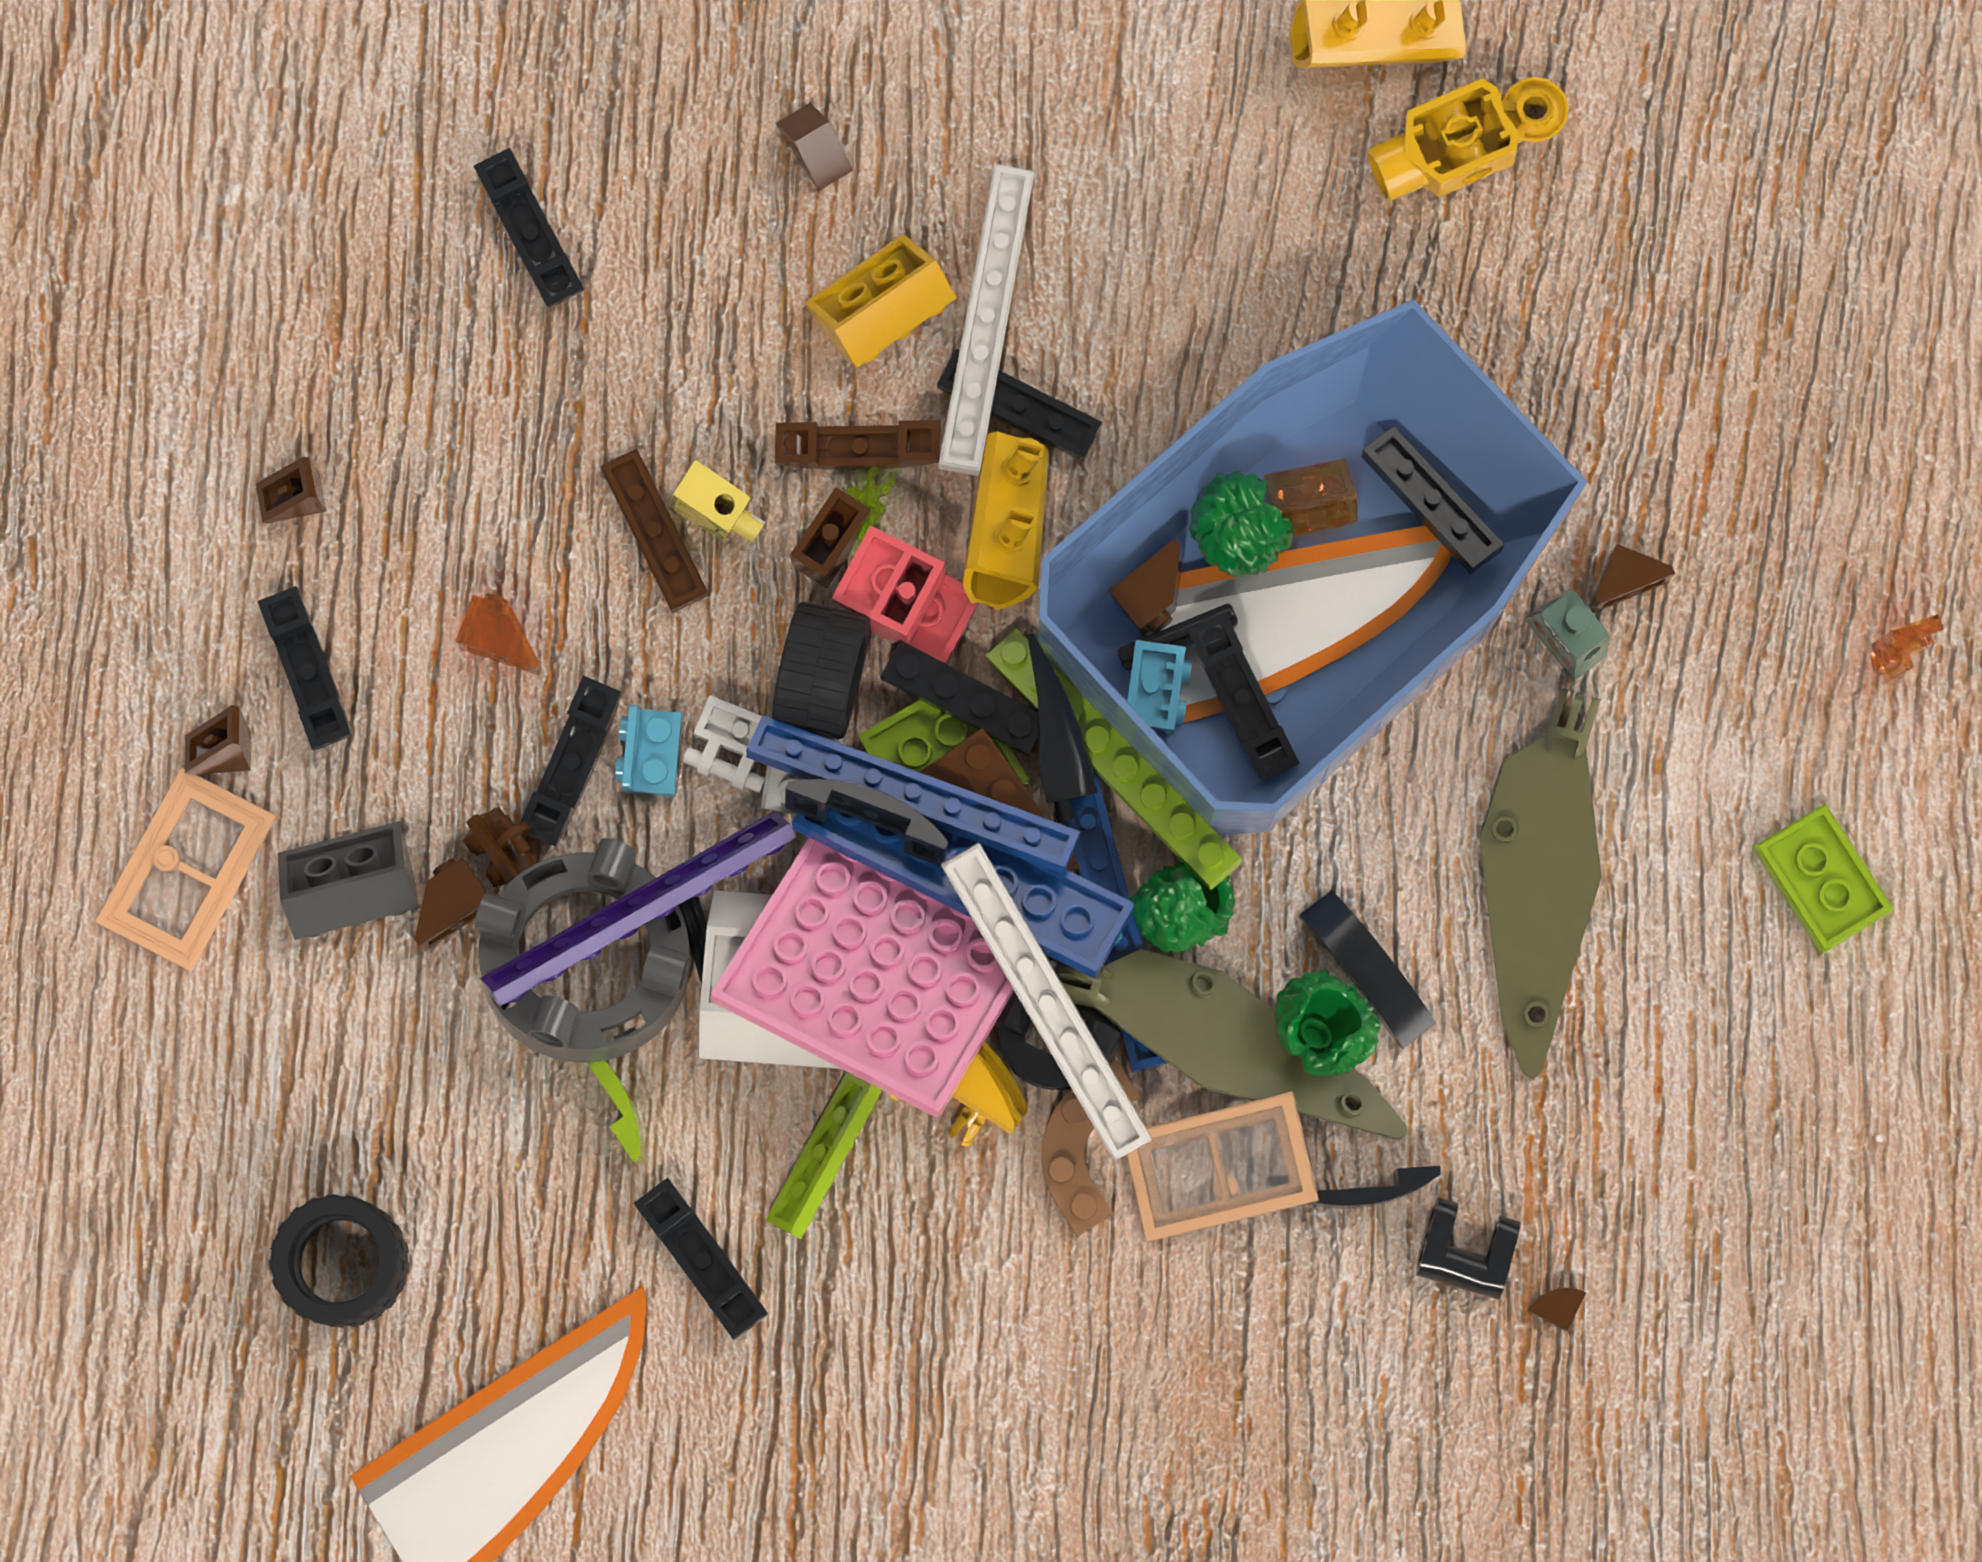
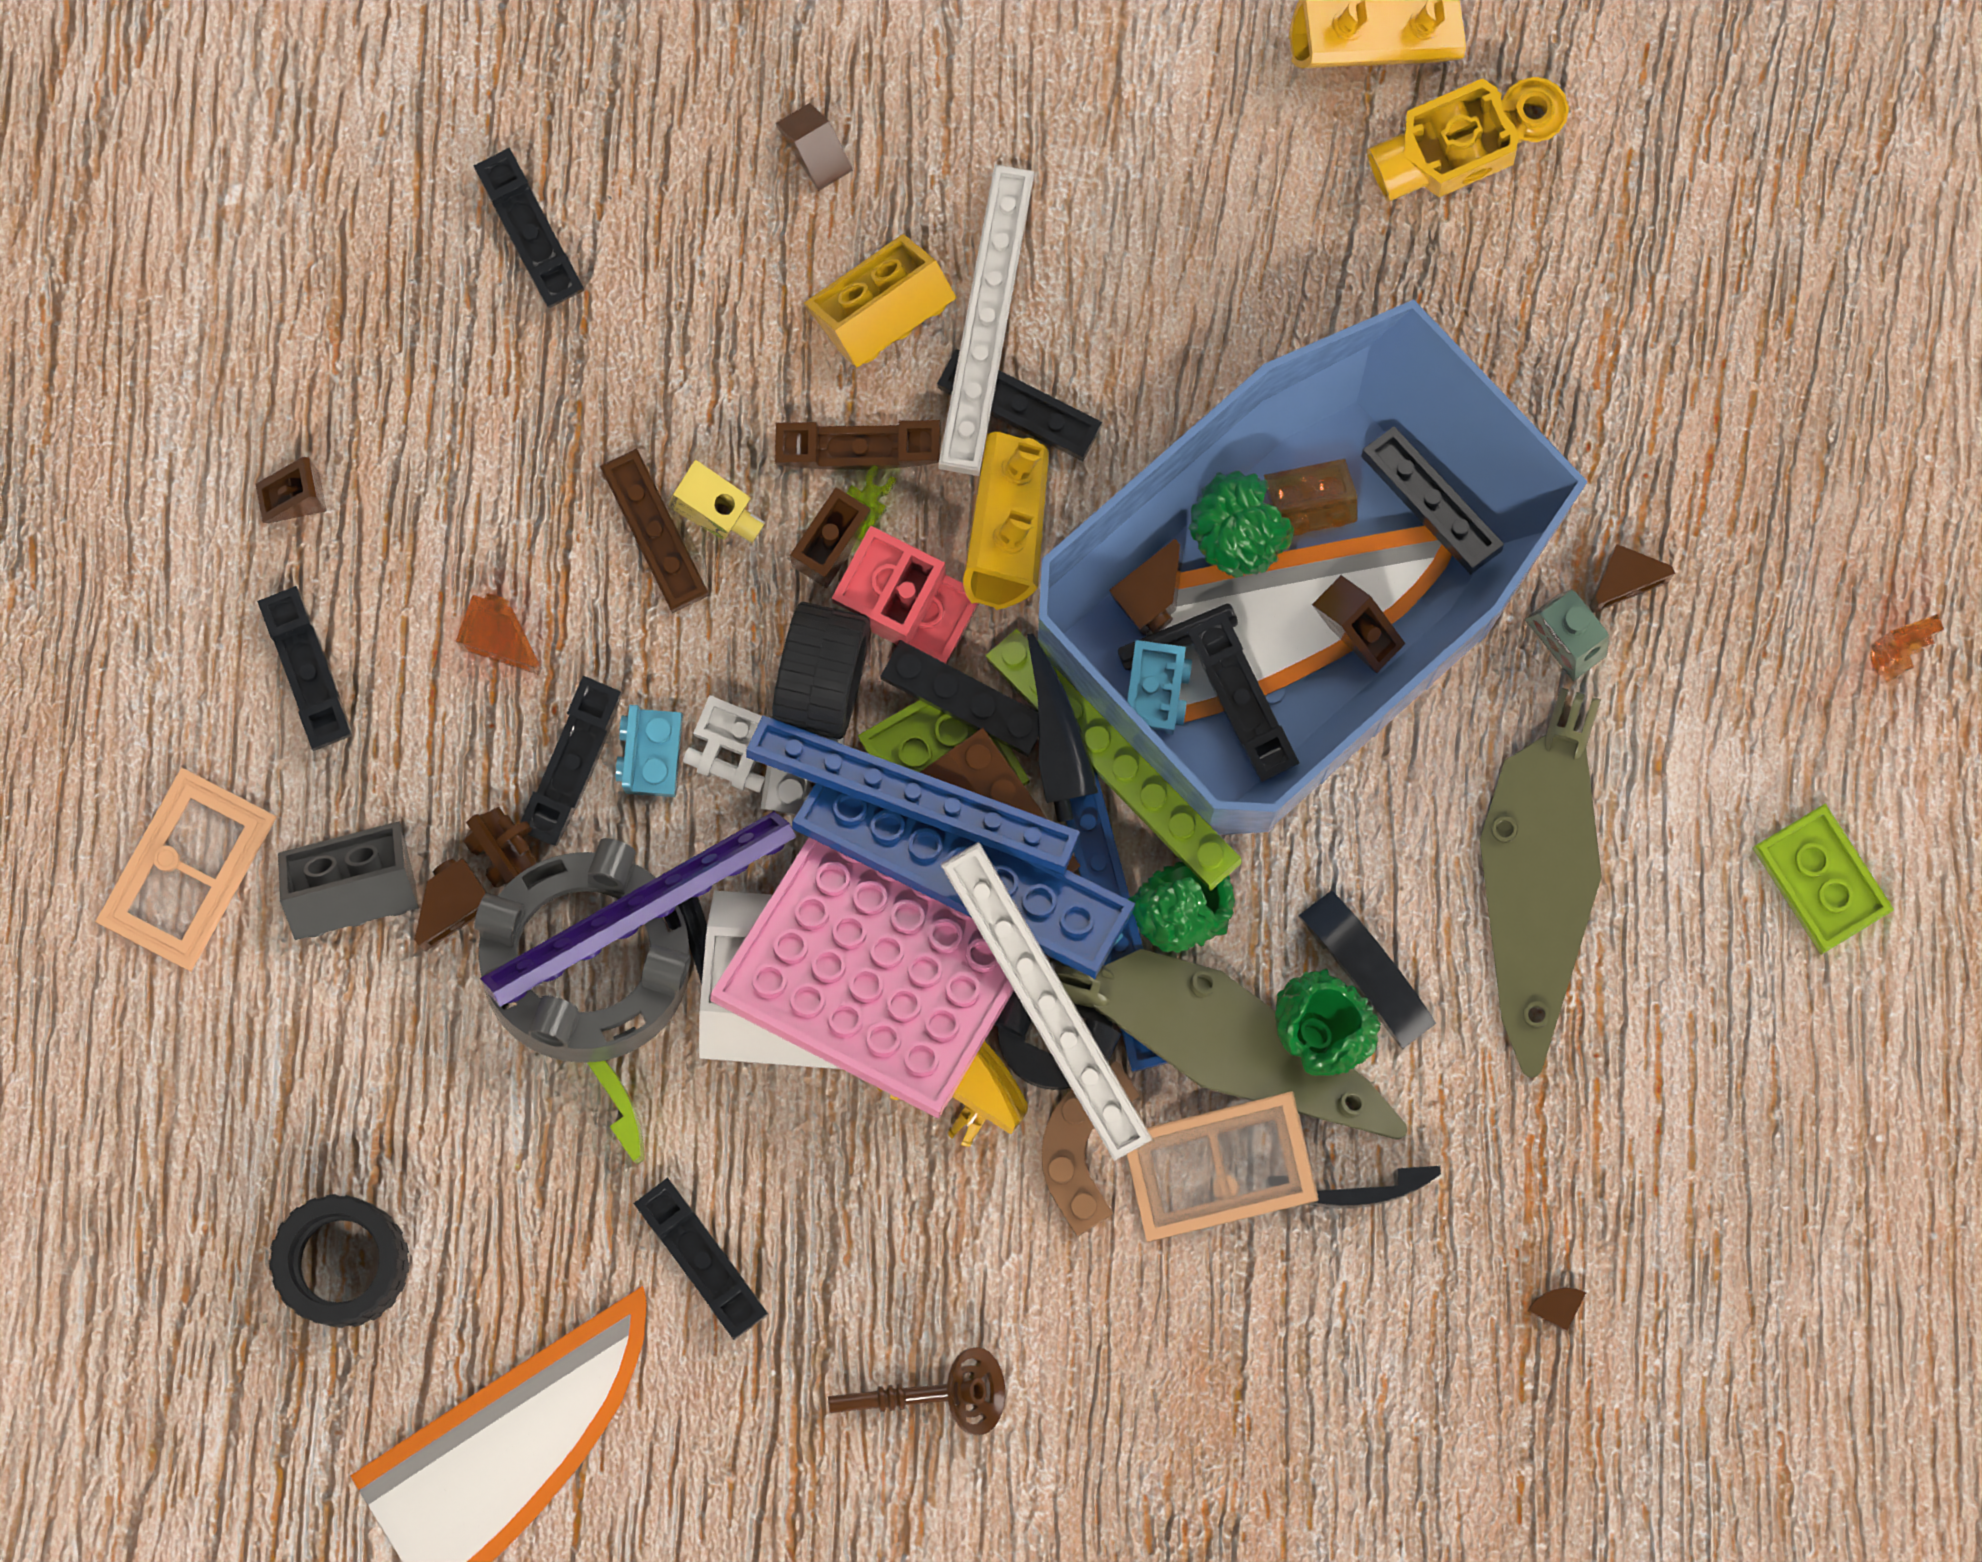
reddish brown slope [185,705,251,775] -> none
lime plate [765,1072,882,1239] -> none
black slope [785,779,948,867] -> none
black connector [1416,1197,1521,1300] -> none
none -> reddish brown dish [828,1347,1005,1435]
none -> reddish brown slope [1312,575,1406,673]

